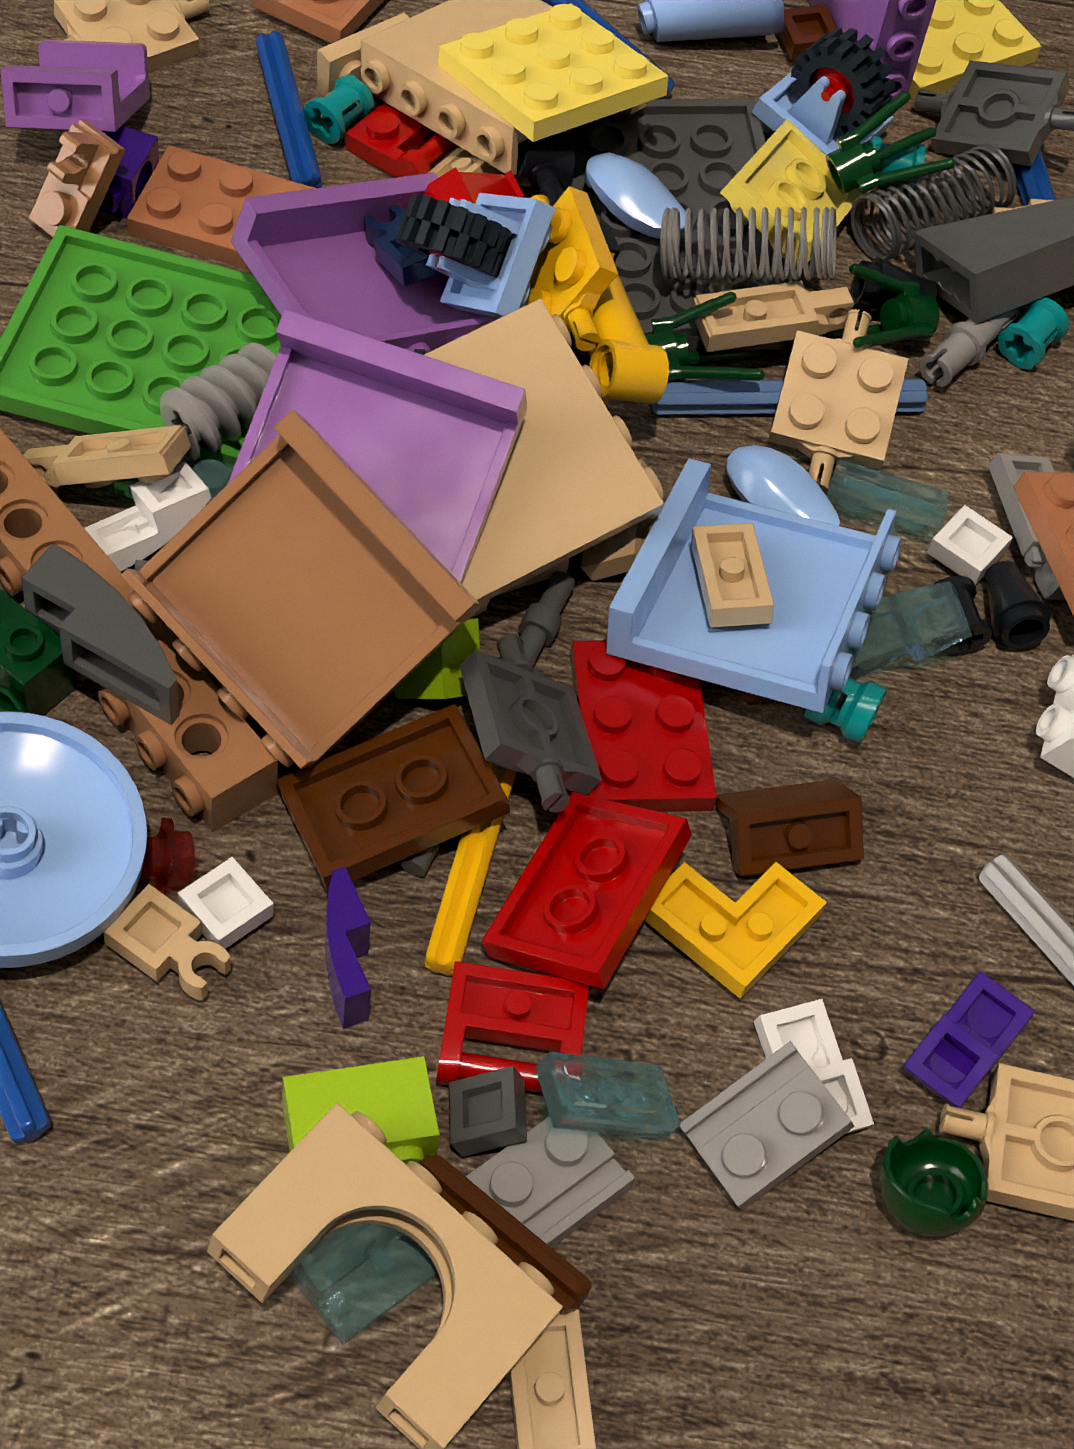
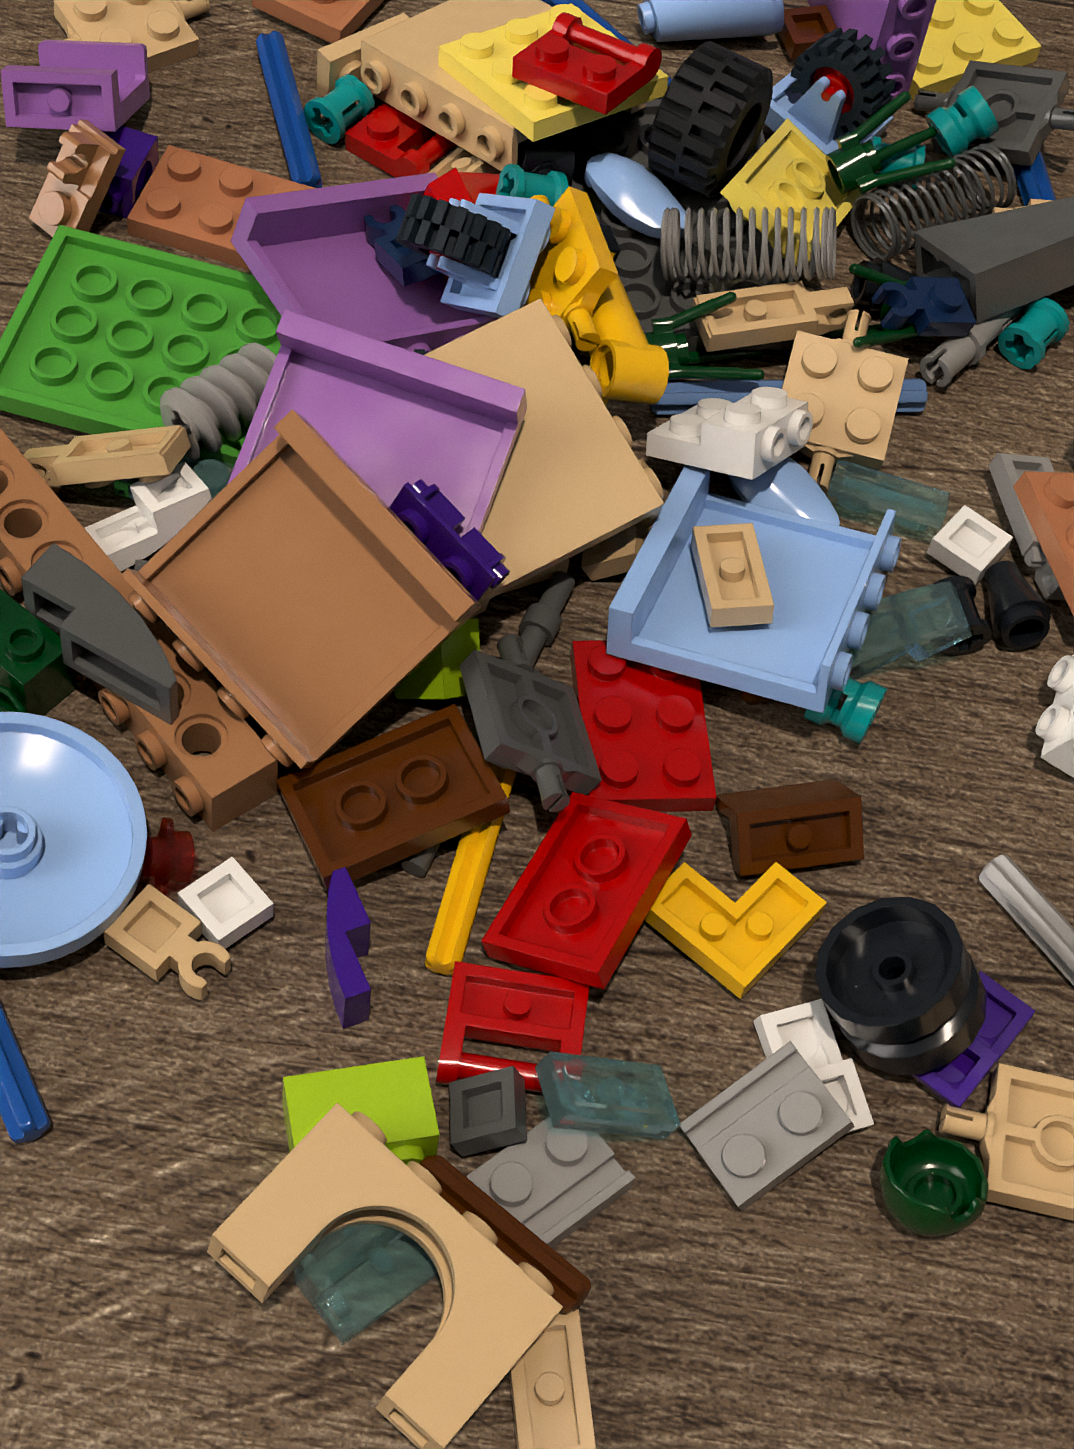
none -> dark purple hinge [389,479,510,601]
none -> teal bush [496,163,569,206]
none -> red plate [512,12,662,115]
none -> white plate [646,387,813,480]
none -> black tyre [648,41,773,198]
none -> black wheel [815,897,987,1075]
none -> dark blue plate [871,277,976,336]
none -> teal wheel [925,86,999,158]

